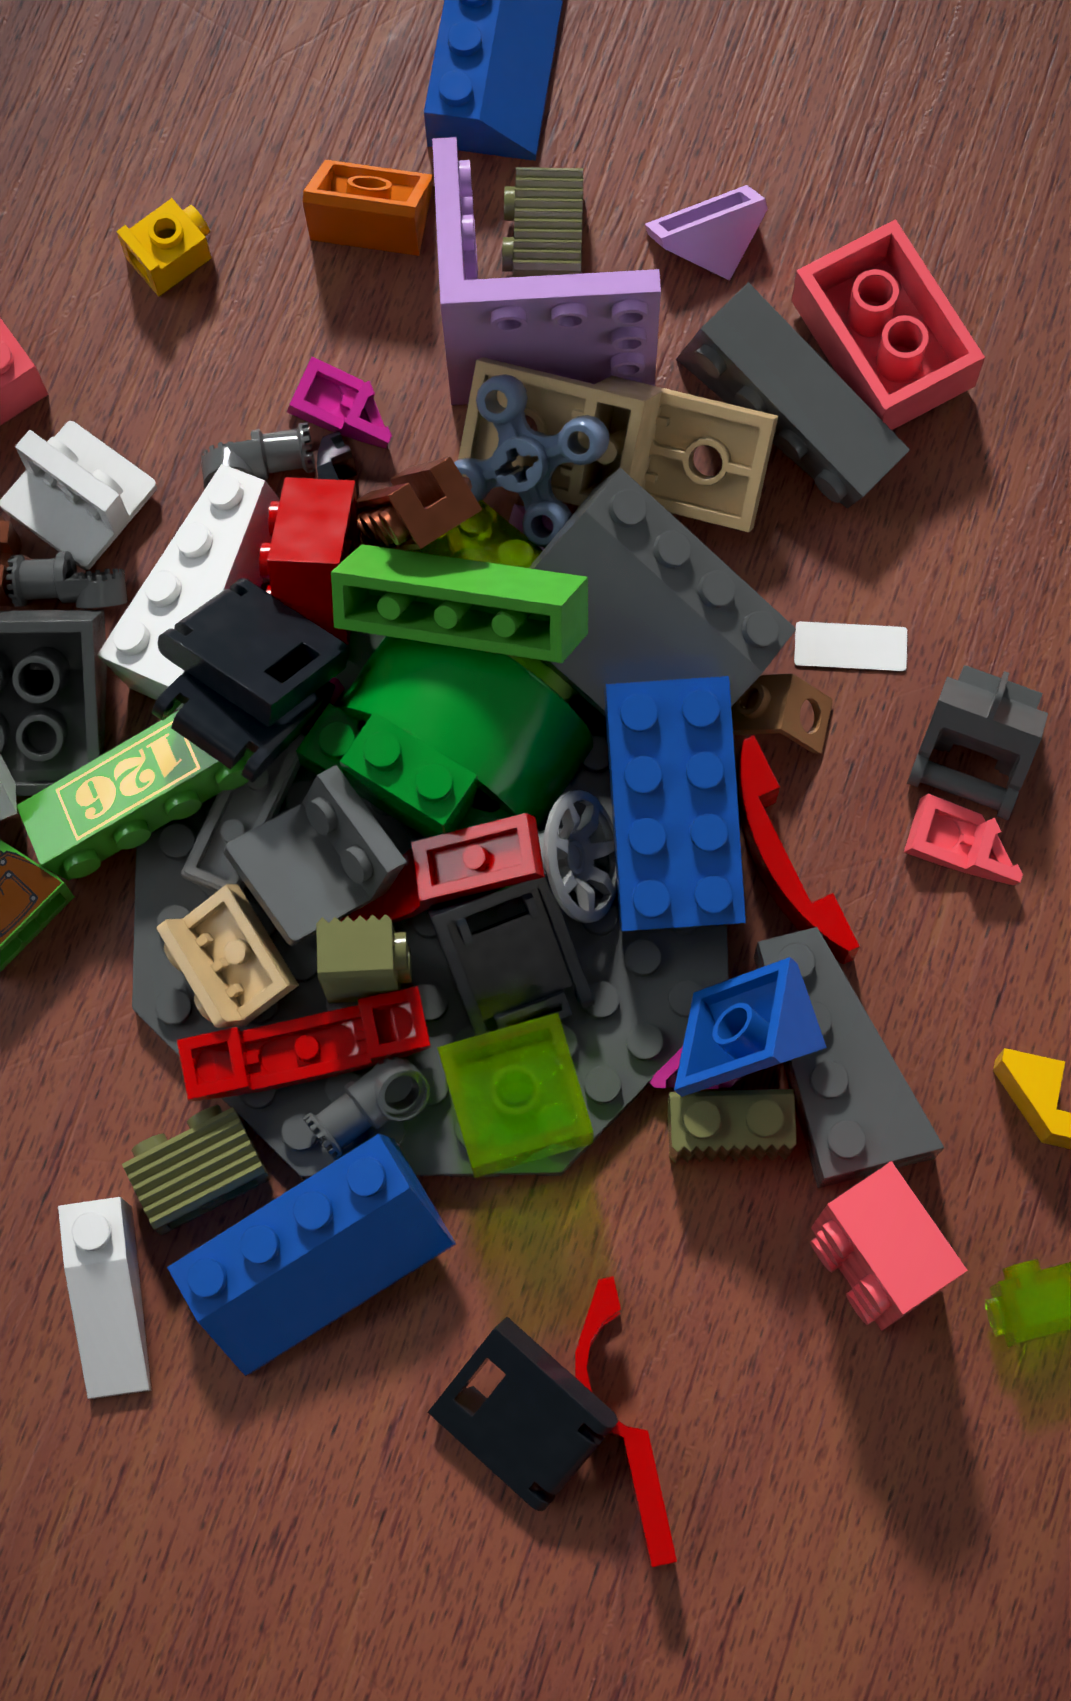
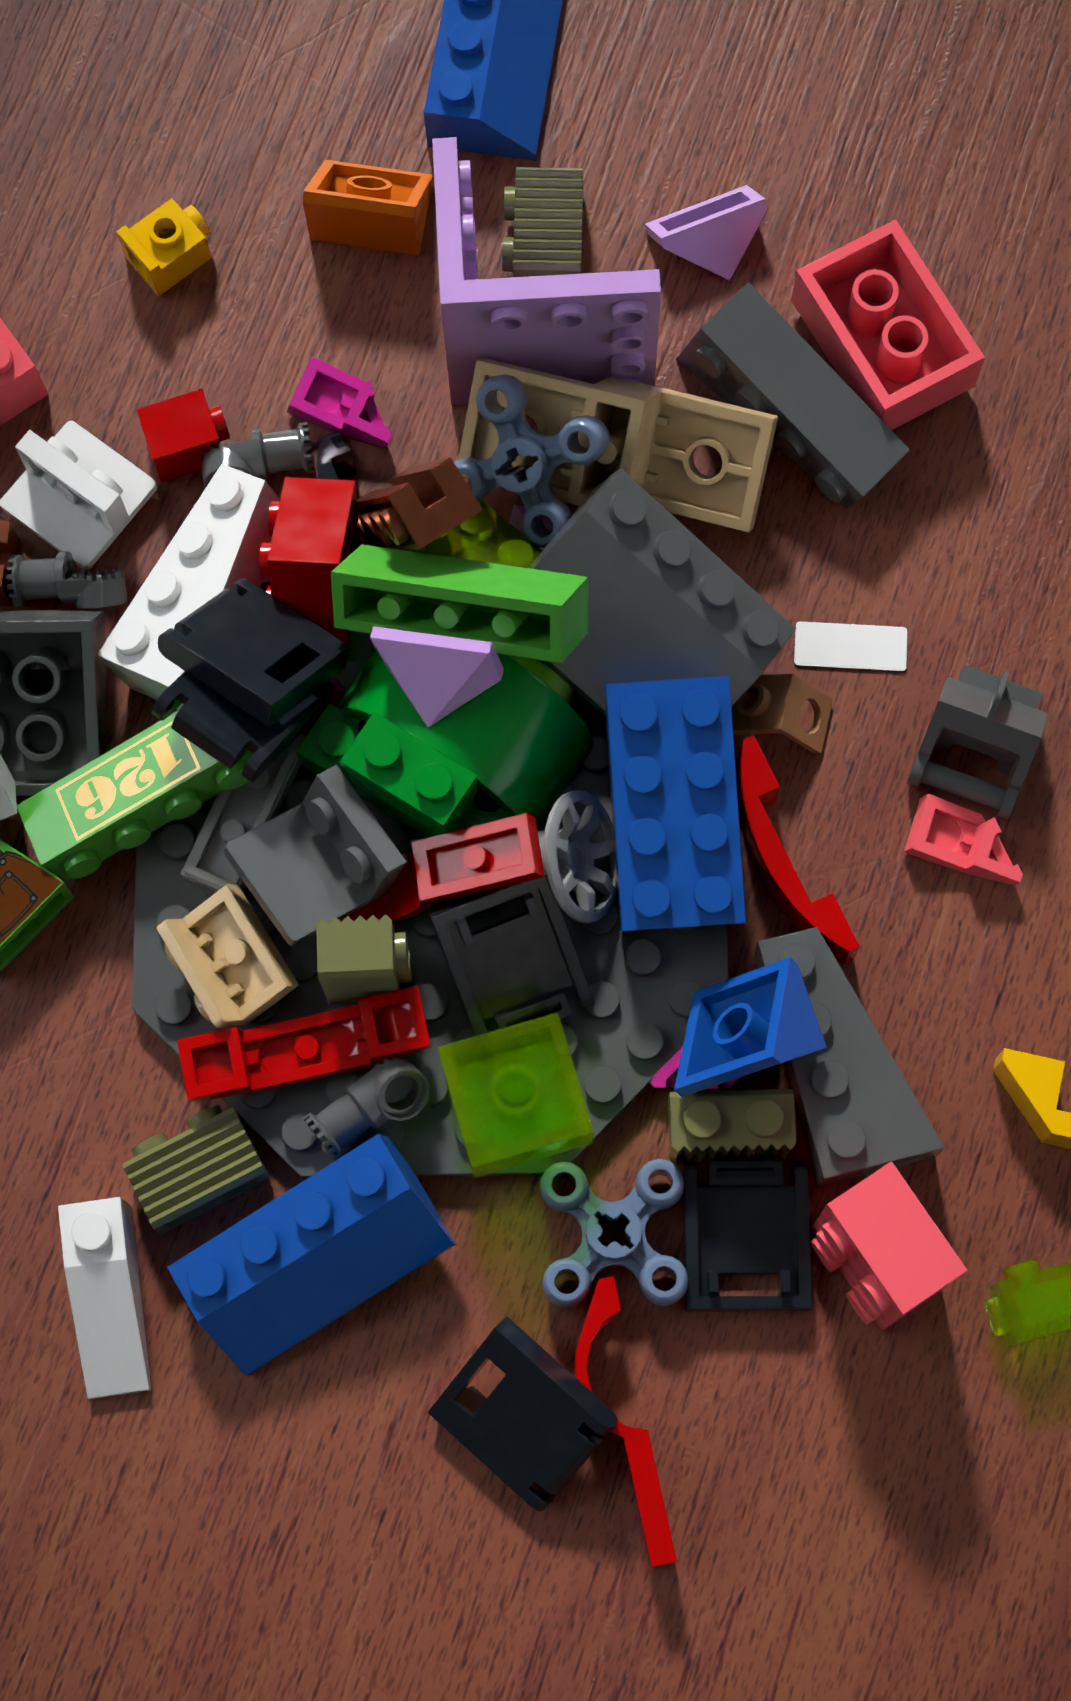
none -> red brick [136,389,230,482]
none -> lavender slope [370,627,504,727]
none -> gear [539,1159,689,1309]
none -> black container [683,1160,812,1312]

